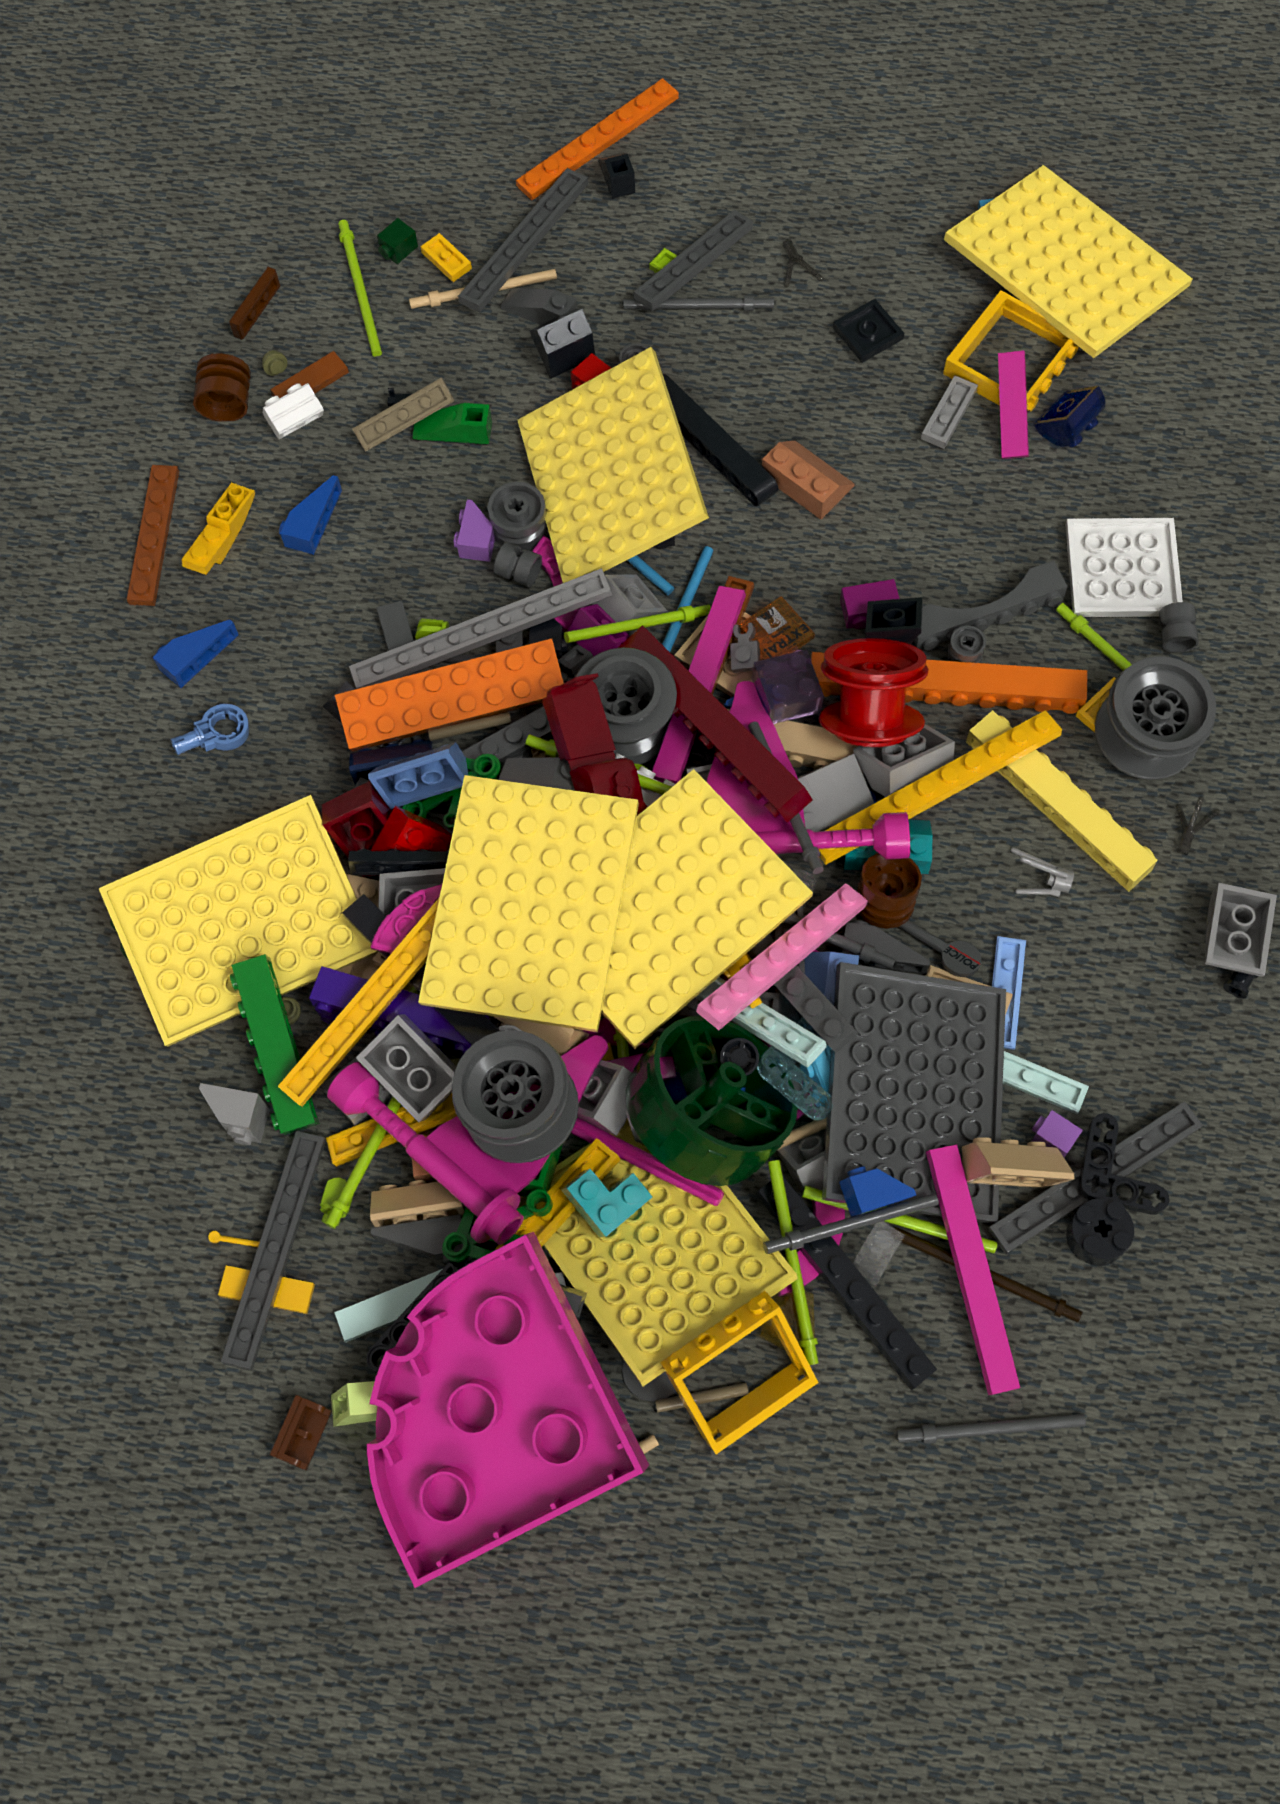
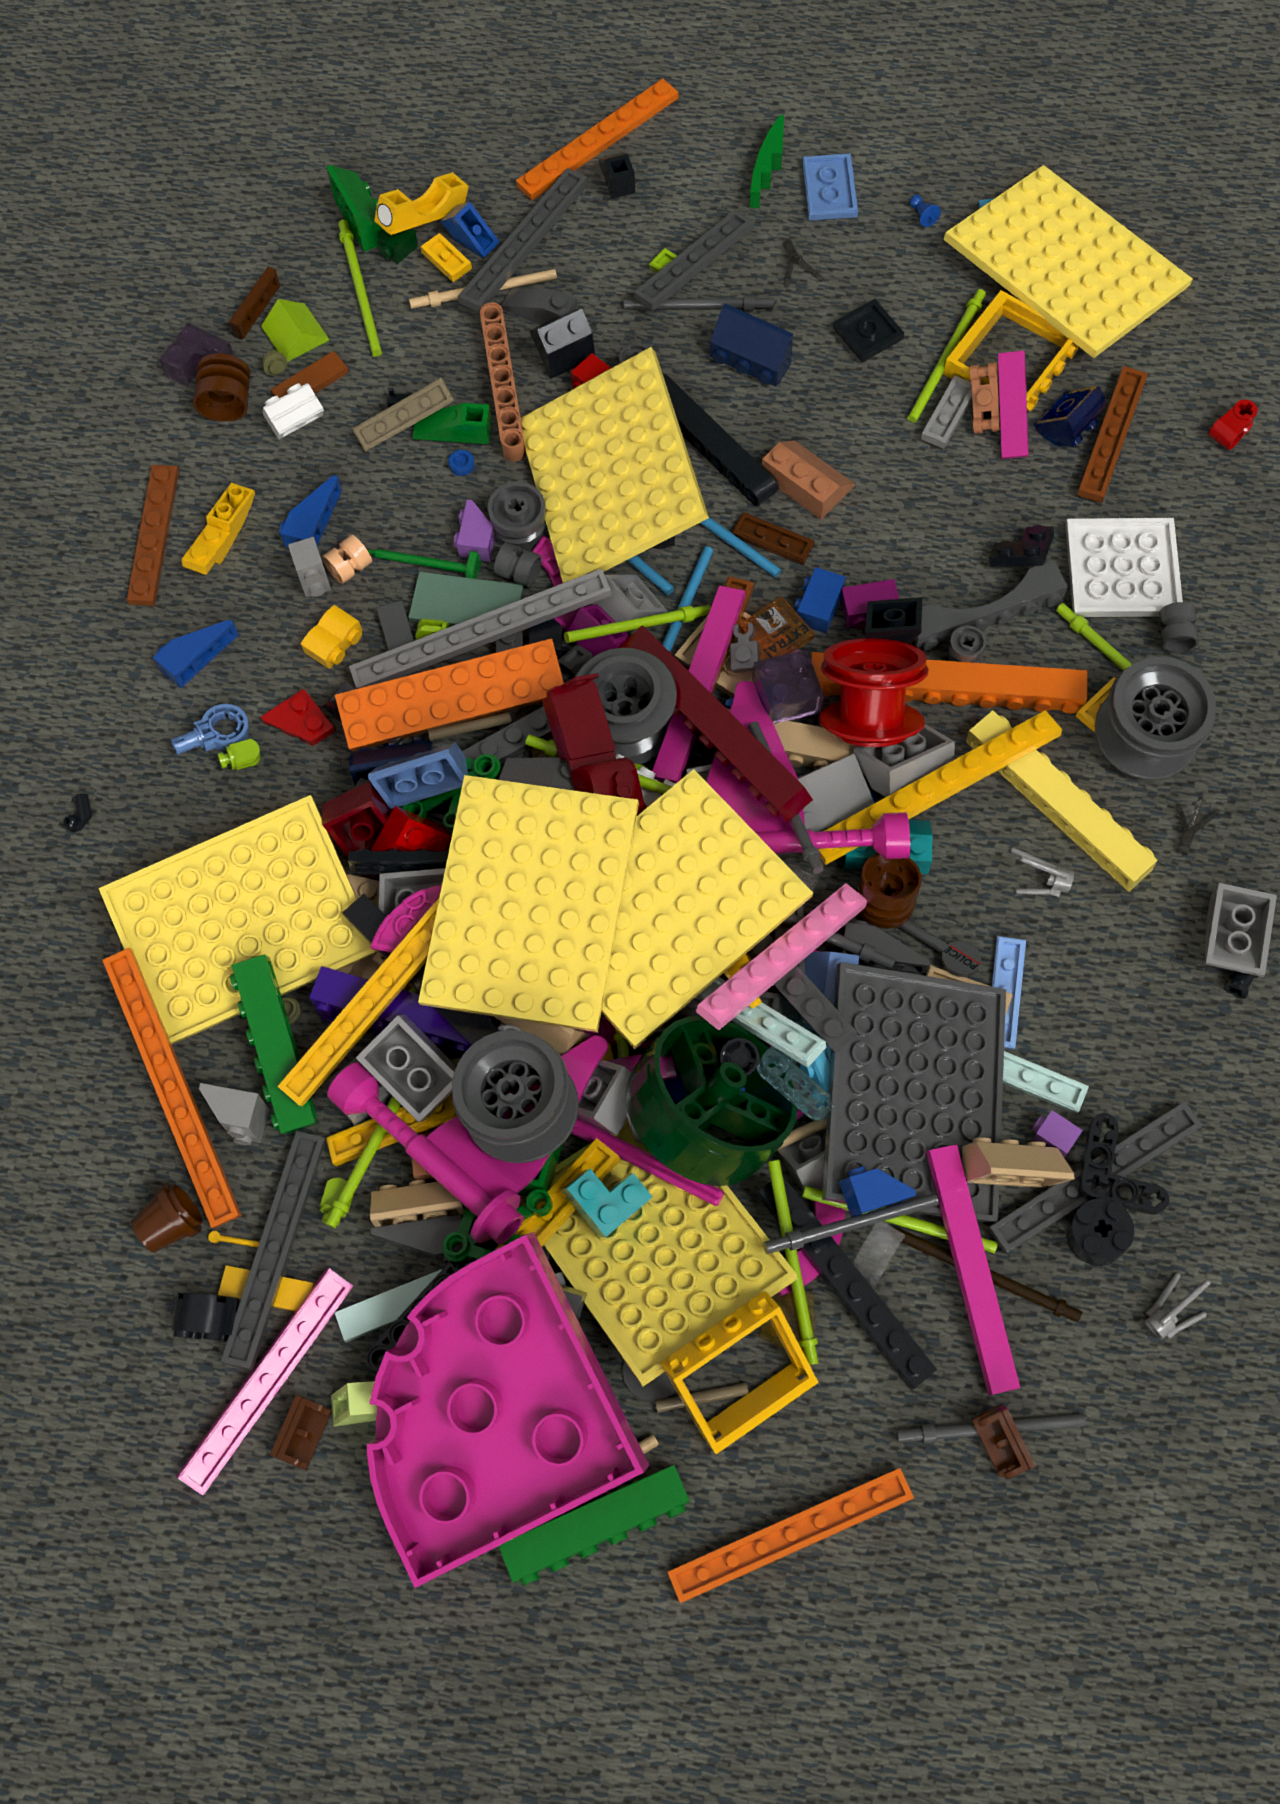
none -> black arm [63,793,92,832]
none -> orange plate [102,948,242,1228]
none -> reddish brown piece [131,1183,203,1253]
none -> clear purple brick [159,323,234,387]
none -> black brick [172,1293,239,1342]
none -> tile [176,1268,353,1495]
none -> lime arm [217,739,260,770]
none -> red wing [260,689,335,746]
none -> lime slope [261,299,329,362]
none -> light grey brick [288,537,331,598]
none -> yellow brick [301,605,362,669]
none -> light nougat wheel [322,535,372,584]
none -> green slope [326,165,384,252]
none -> green piece [368,549,482,579]
none -> yellow arch [374,172,469,235]
none -> sand green tile [409,572,524,627]
none -> blue slope [440,201,500,258]
none -> blue tile [448,450,475,476]
none -> nougat beam [480,302,525,462]
none -> green brick [498,1465,690,1587]
none -> orange plate [667,1468,914,1604]
none -> dark azure bar [700,517,782,578]
none -> dark blue slope [710,303,793,387]
none -> reddish brown tile [732,512,815,566]
none -> green slope [750,115,784,208]
none -> blue brick [793,567,846,634]
none -> medium blue tile [802,153,858,220]
none -> lime bar [907,289,986,423]
none -> blue piece [909,194,941,227]
none -> nougat plate [970,362,1001,434]
none -> reddish brown hinge [971,1403,1036,1479]
none -> black plate [989,525,1054,567]
none -> dark orange plate [1077,366,1148,503]
none -> light grey plant [1145,1273,1211,1340]
none -> red piece [1208,399,1258,451]

